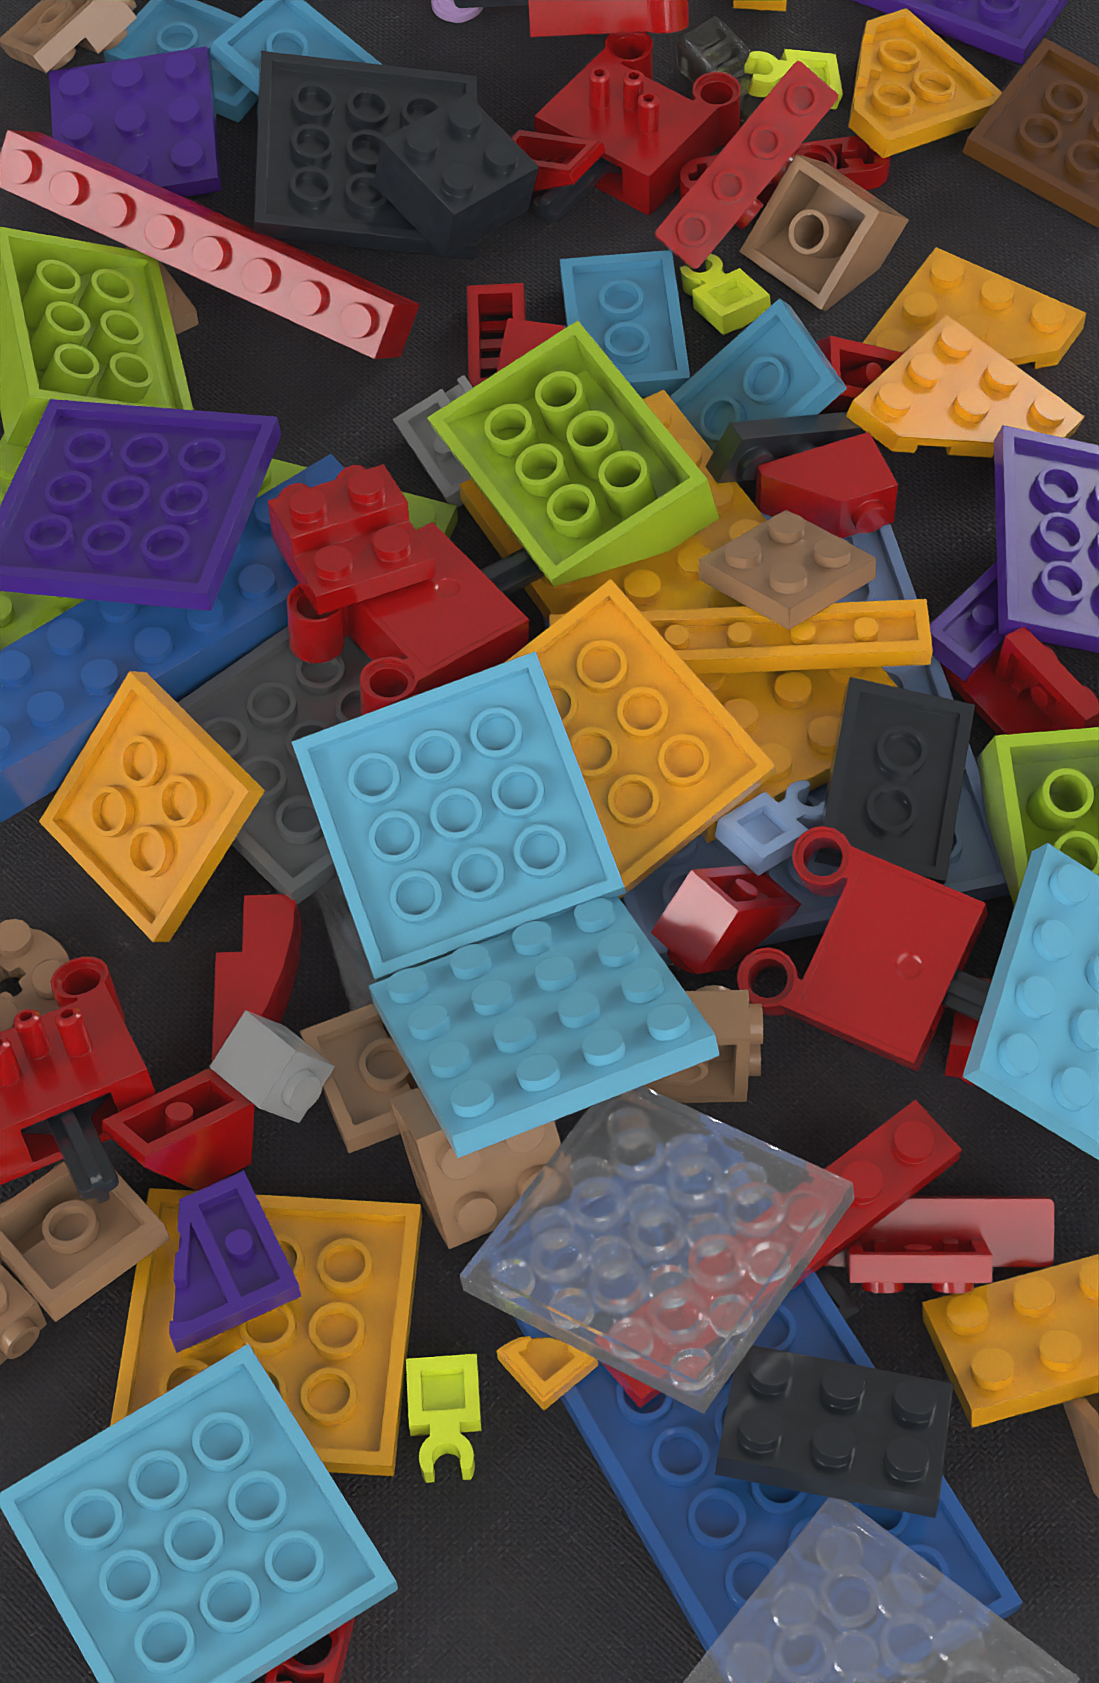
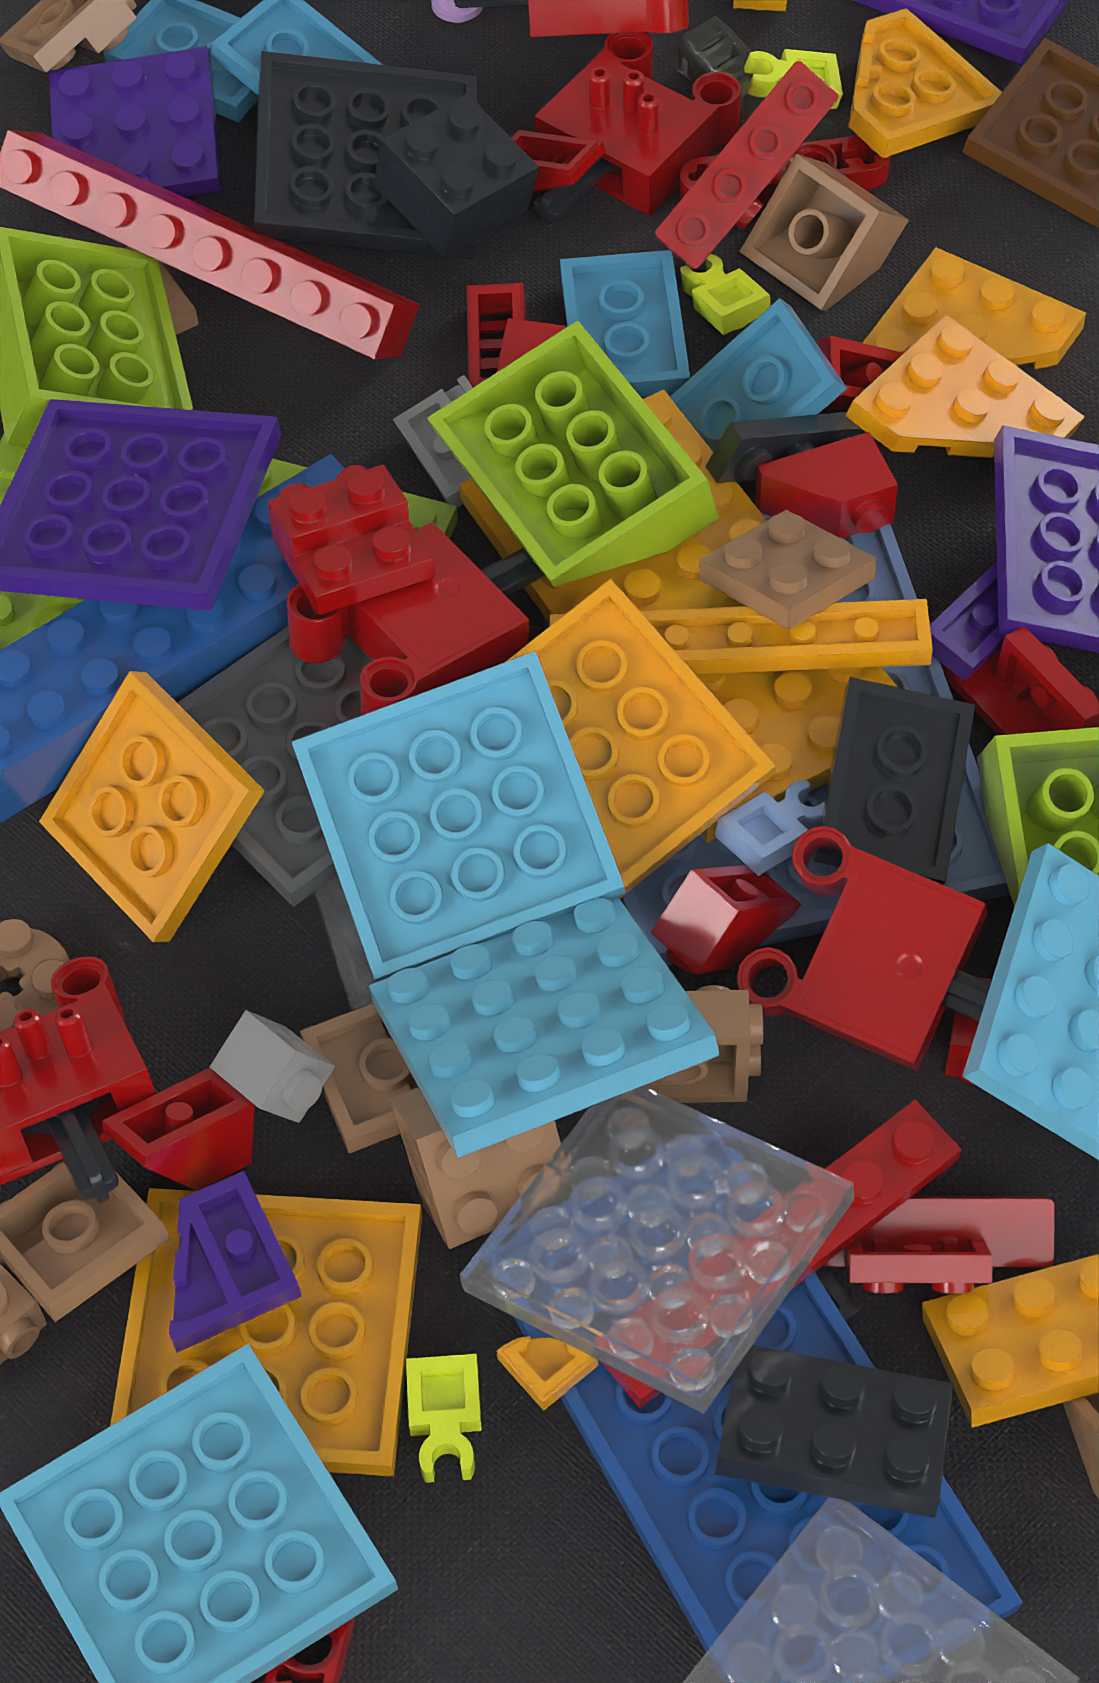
red slope [212,894,302,1062] -> none

